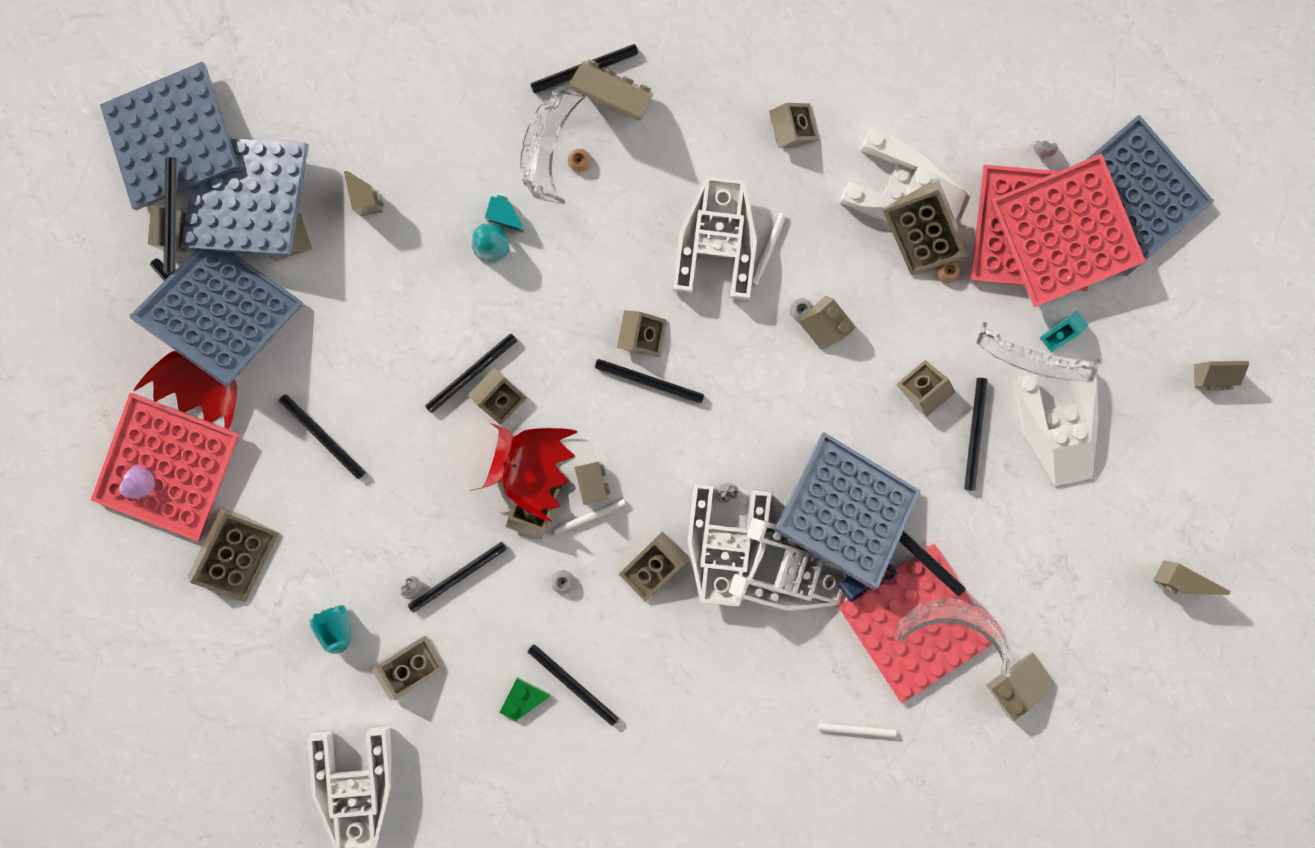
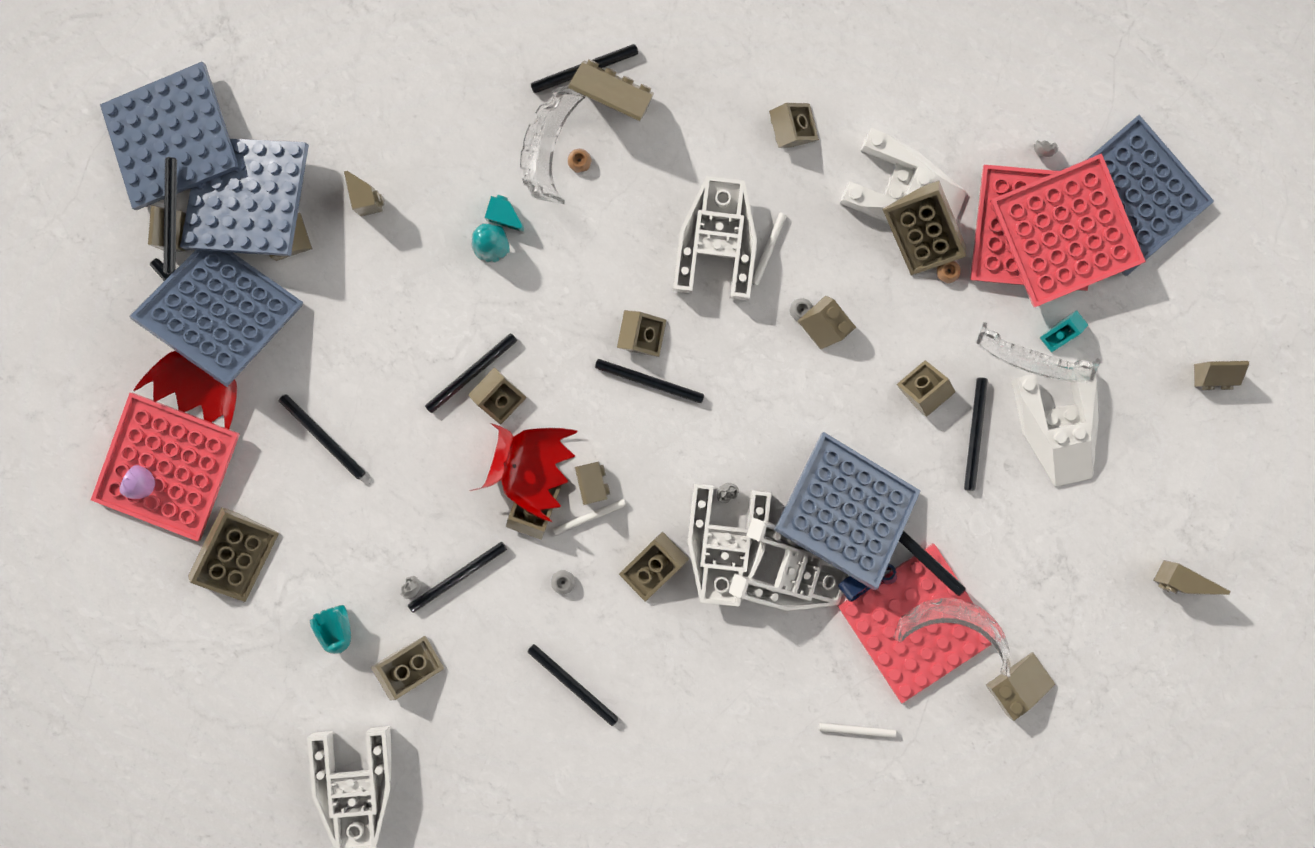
green wing [499,677,550,721] -> none

